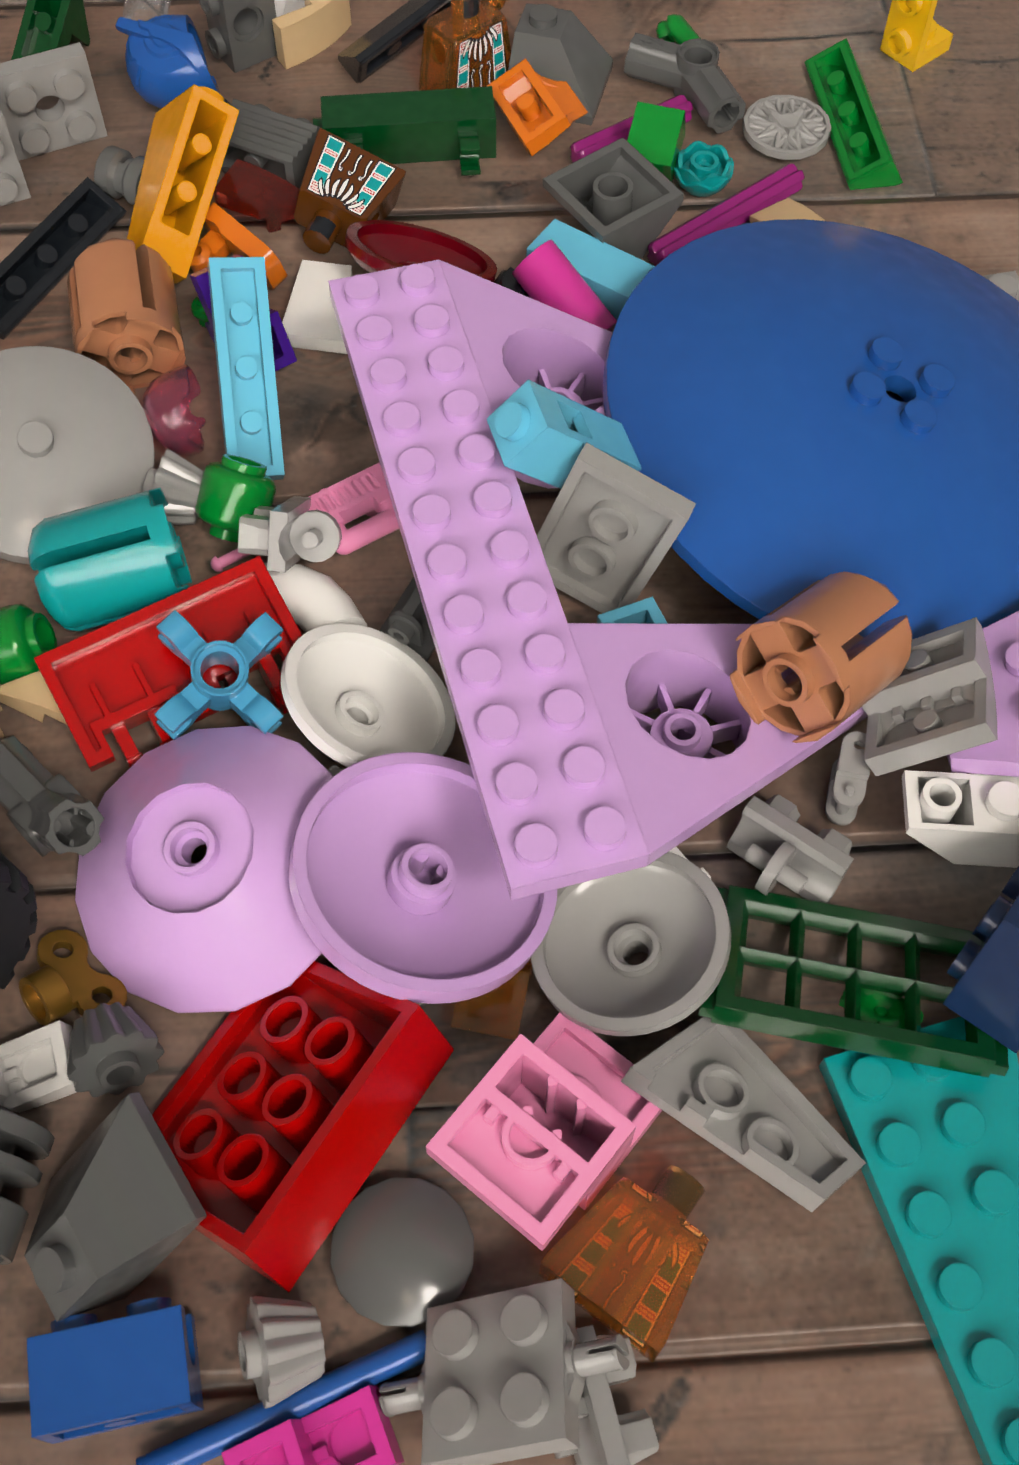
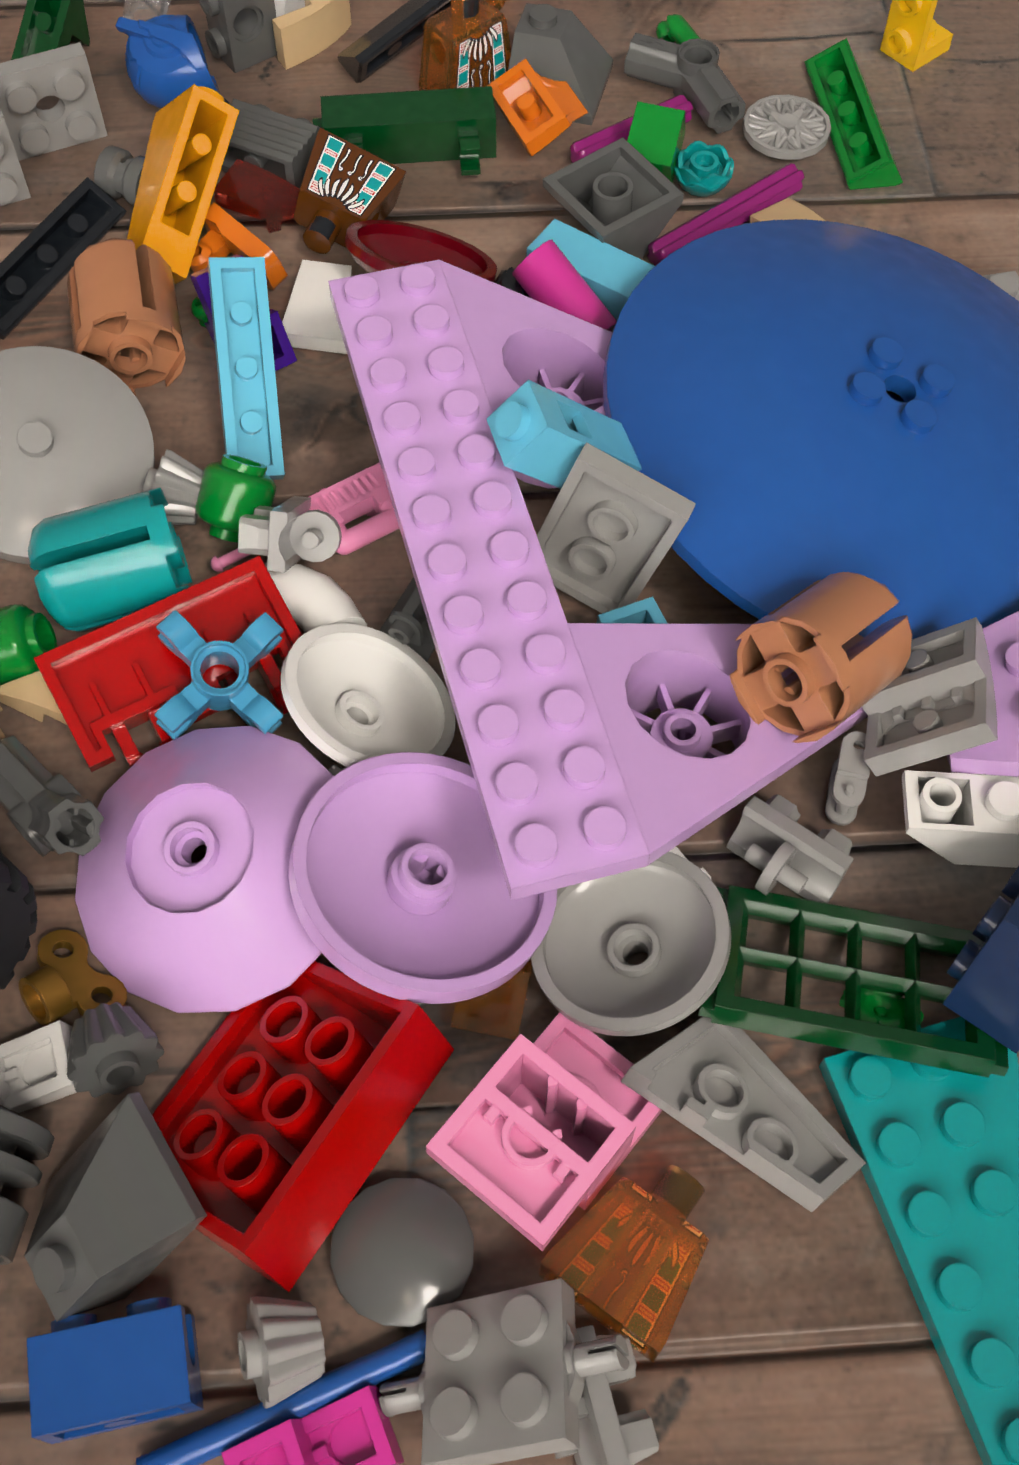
clear pink hair [143,364,206,457] -> none

